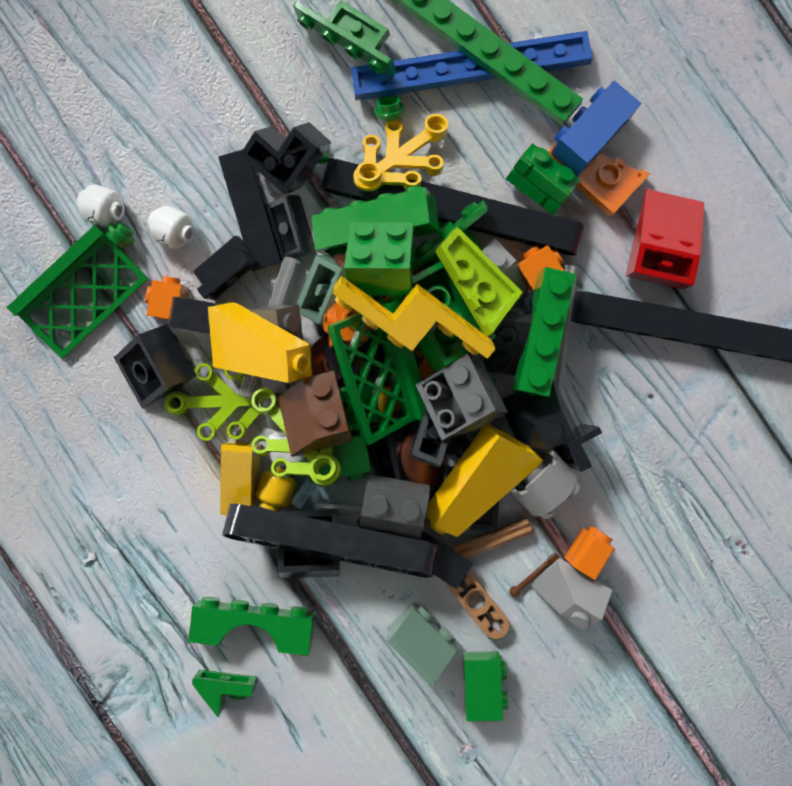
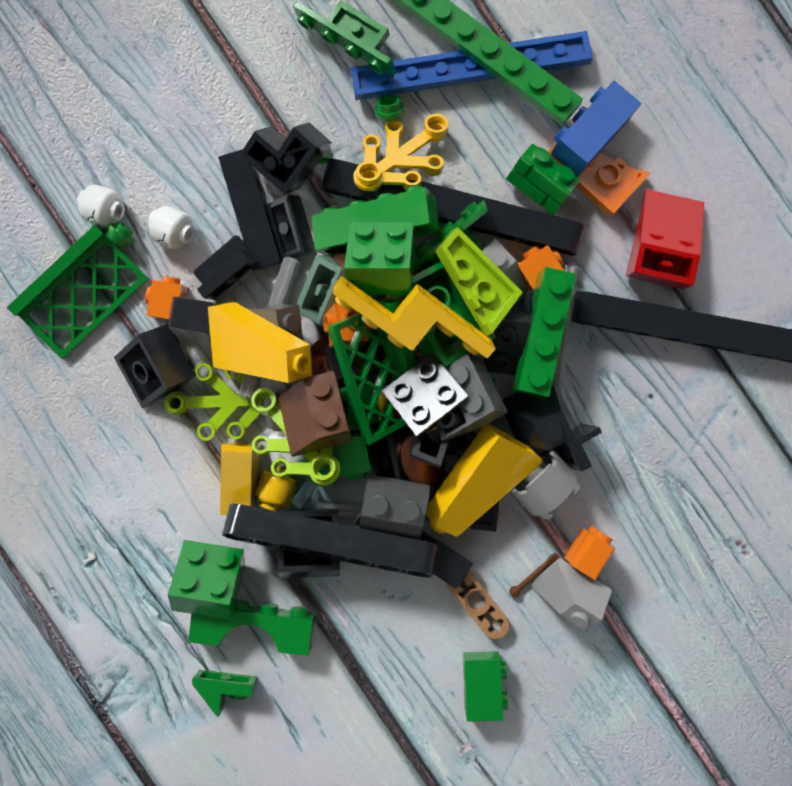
sand green slope [387,602,456,686] -> none
medium nougat axle [451,518,533,559] -> none
none -> green brick [168,540,245,620]
none -> hinge [382,353,469,437]

